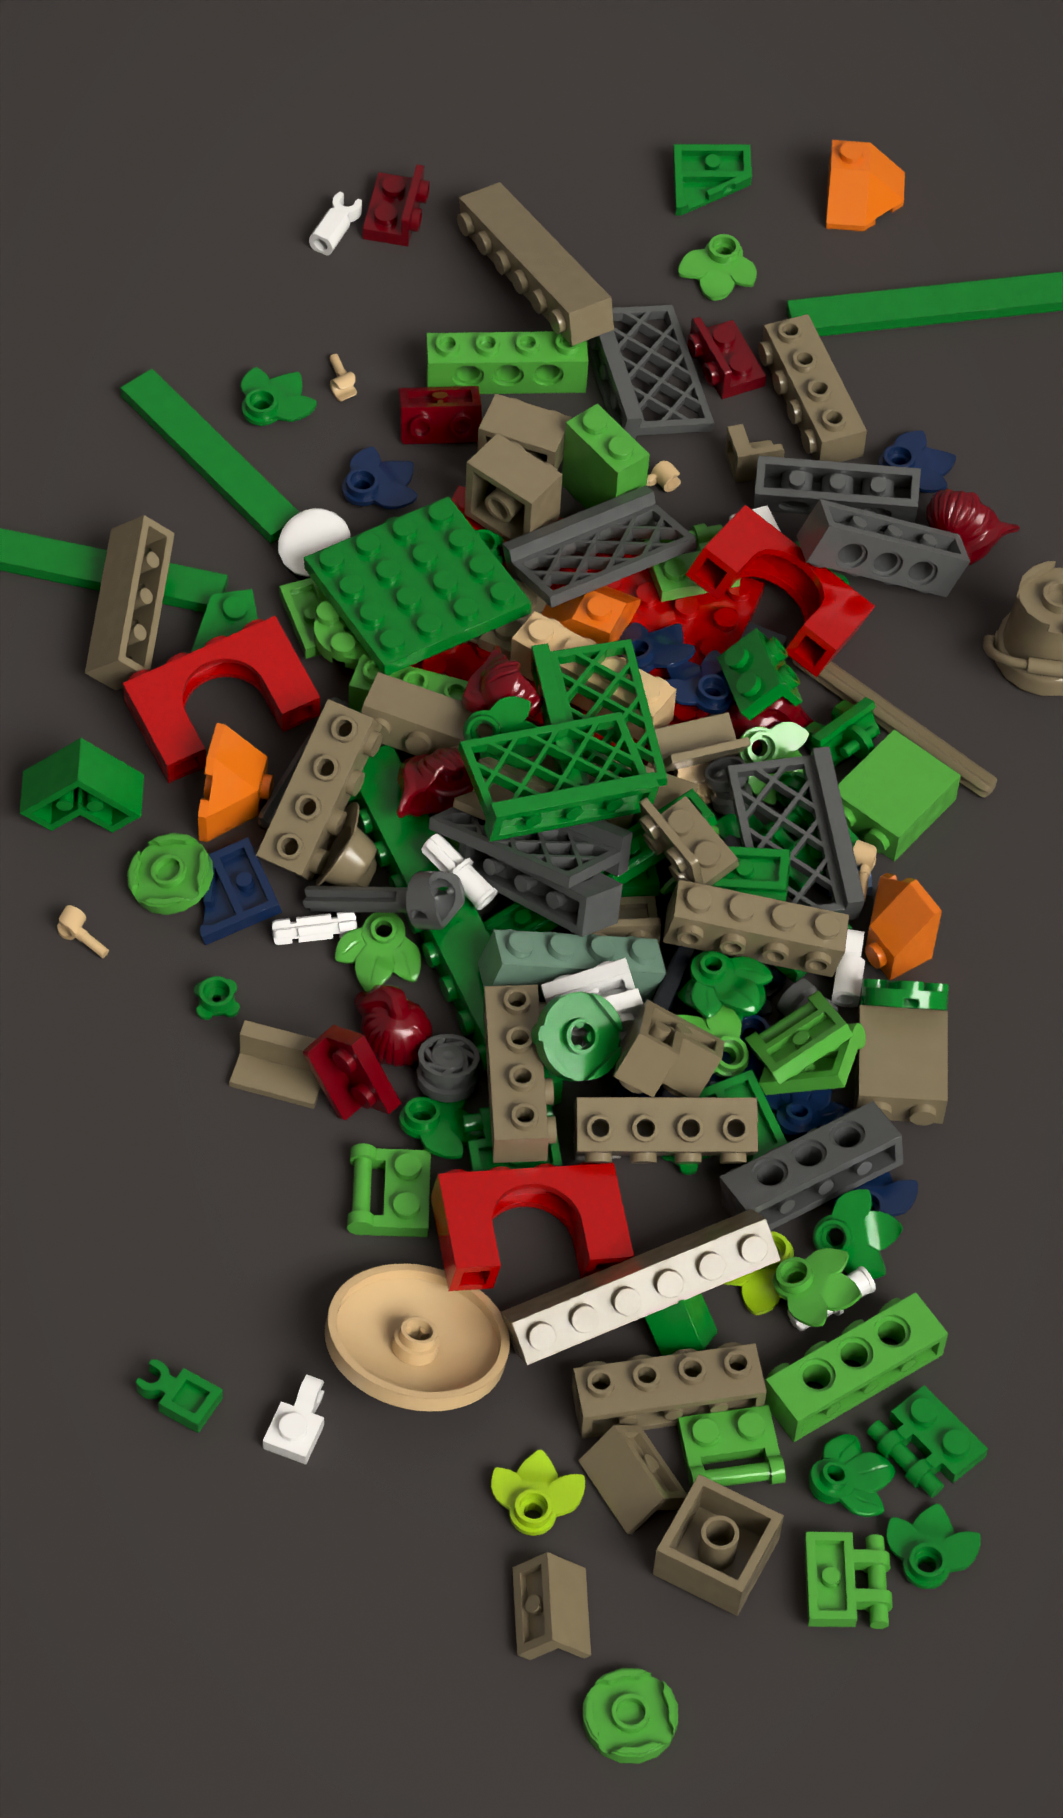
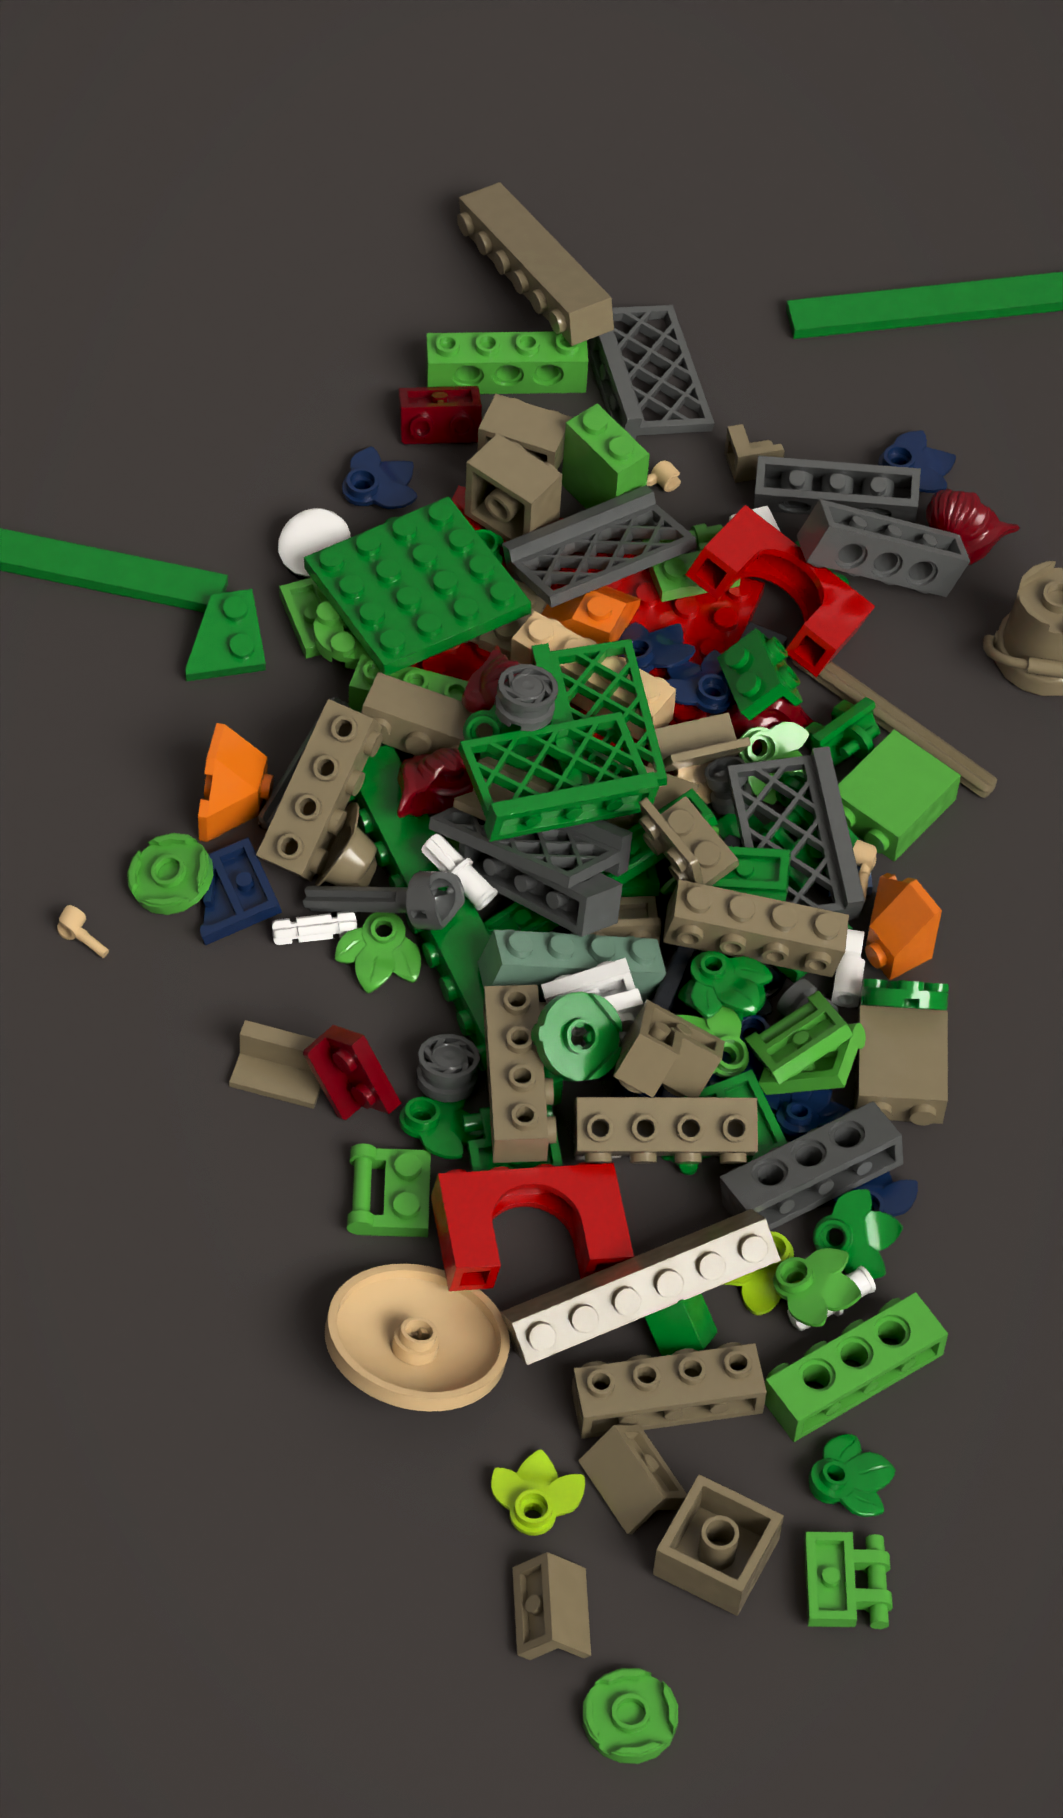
green brick [20,738,144,833] -> none
dark tan brick [85,515,175,691] -> none
green tile [120,369,300,544] -> none
red arch [123,616,321,784] -> none
green plate [136,1359,223,1433] -> none
green plate [194,976,240,1020] -> none
green plate [241,367,317,426] -> none
white plate [263,1374,324,1465] -> none
white bar [309,192,362,256] -> none
tan hand [329,354,357,402] -> none
dark red hair [354,984,433,1067] -> none
dark red bracket [363,164,430,247] -> none
green wing [673,144,752,216] -> none
bright green plate [677,1405,786,1489] -> none
bright green plate [678,234,757,301] -> none
dark red bracket [687,316,766,399] -> none
dark tan brick [758,314,867,462] -> none
orange slope [826,140,905,231] -> none
green plate [867,1385,988,1498] -> none
green plate [886,1503,981,1589] -> none
none -> dark grey wheel [494,664,558,731]

